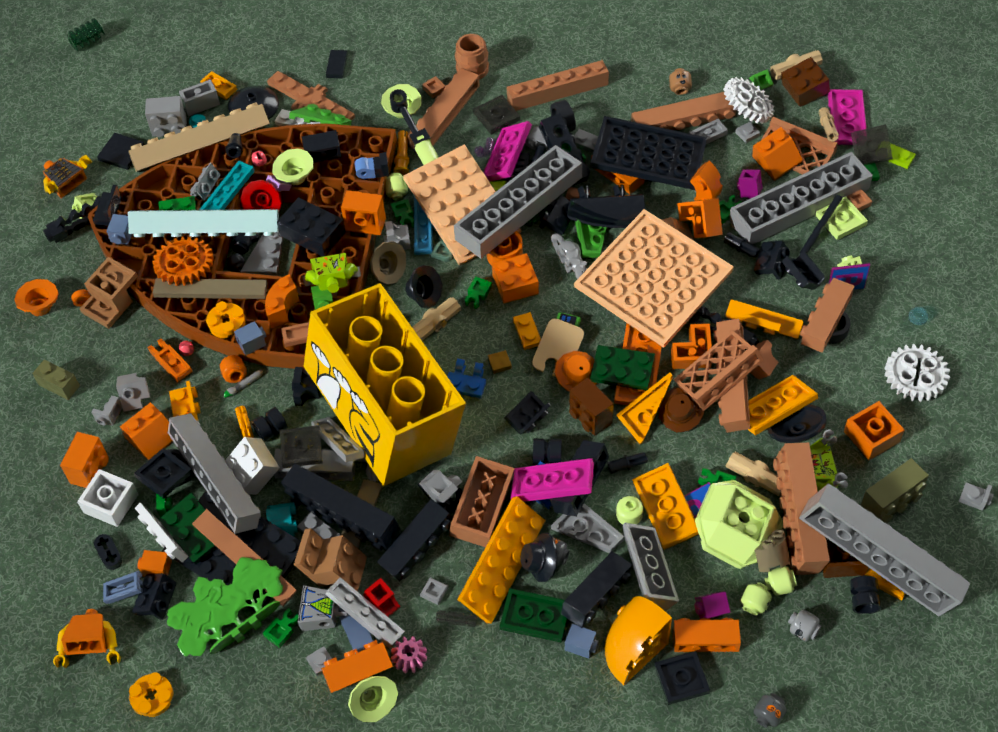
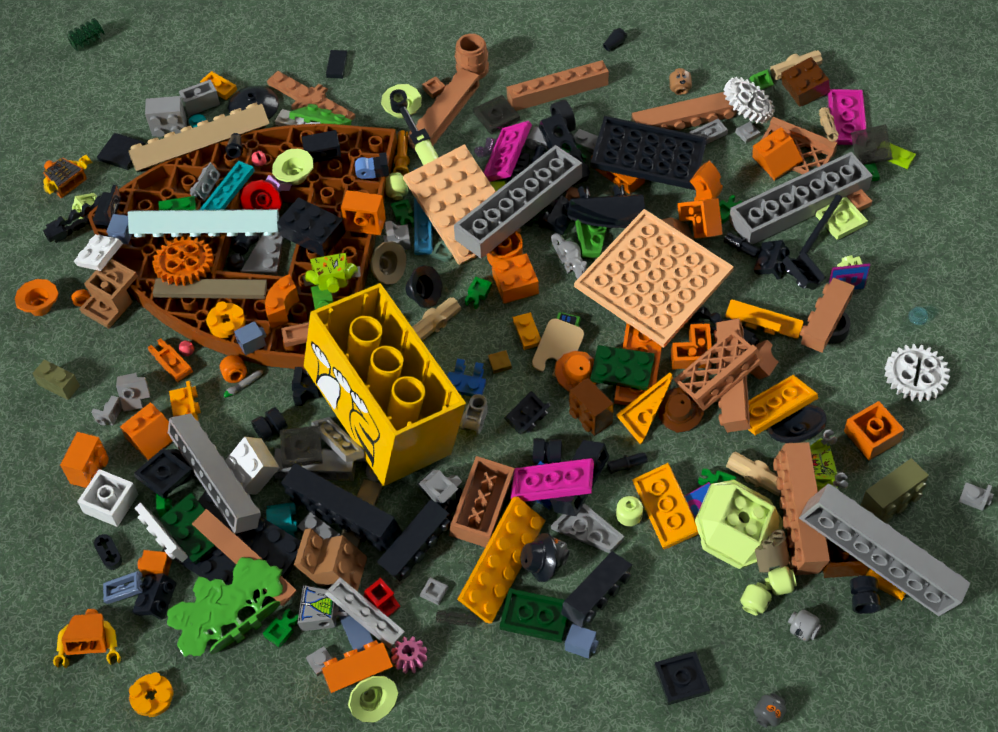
light orange axle [235,405,254,438] -> none
light orange brick [605,596,672,685] -> none
light grey slope [623,523,679,611] -> none
orange brick [673,618,741,652] -> none
magenta brick [694,591,730,618] -> none
magenta brick [737,170,763,199] -> none
none -> white plate [74,234,123,271]
none -> light grey piece [460,394,488,434]
none -> black cone [602,28,627,51]

